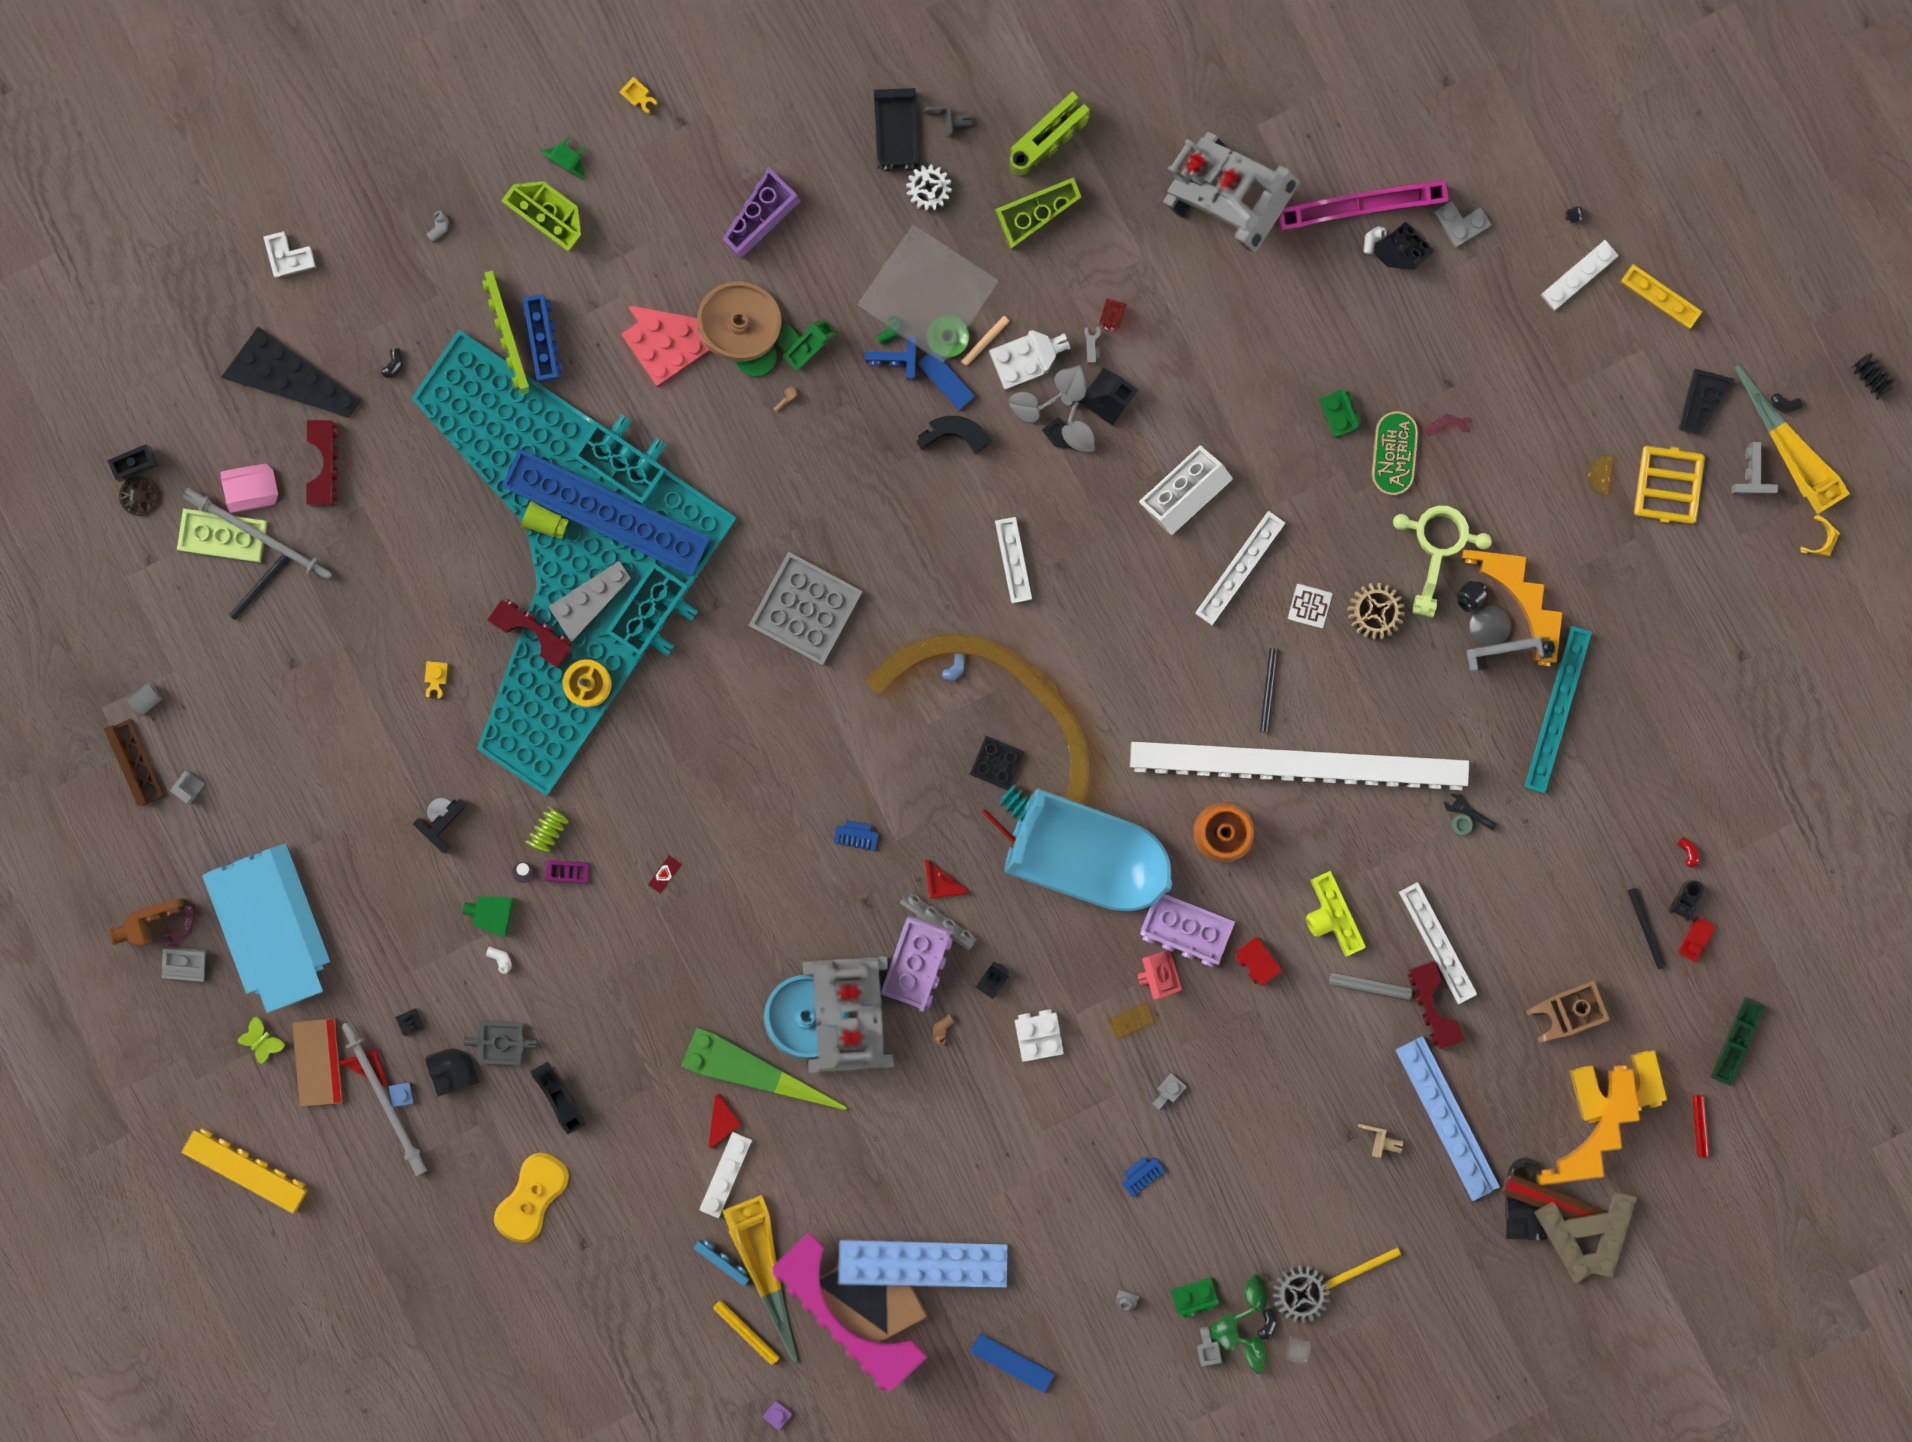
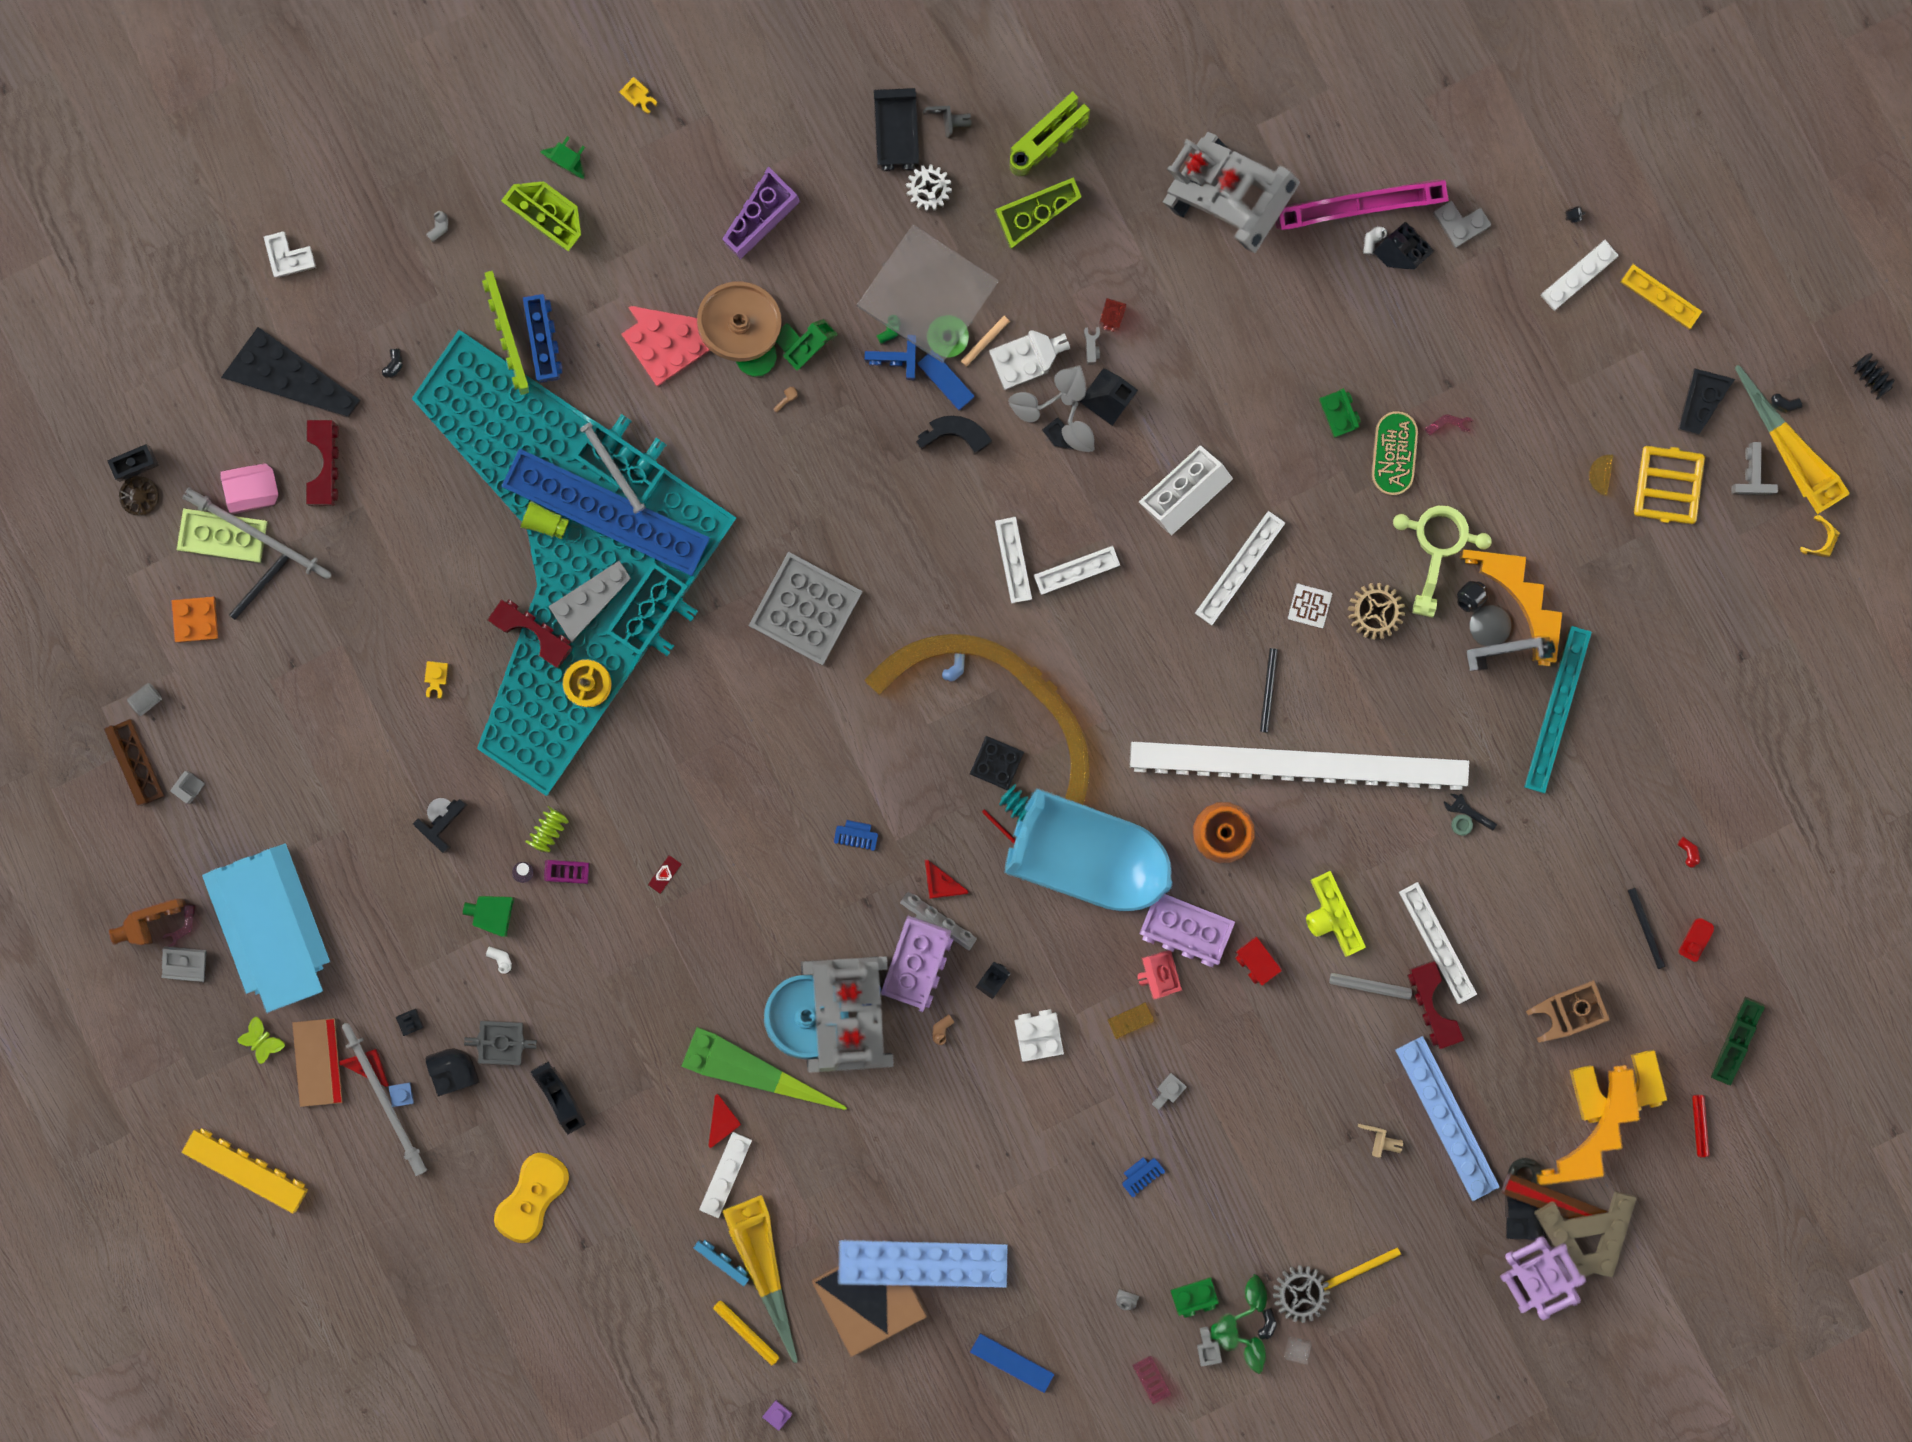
dark pink arch [772,1231,926,1392] -> none
black piece [1669,880,1704,921] -> none
none -> orange plate [172,597,218,643]
none -> light grey bar [580,422,645,514]
none -> white plate [1034,546,1120,595]
none -> clear pink slope [1132,1355,1171,1404]
none -> lavender brick [1500,1236,1586,1321]

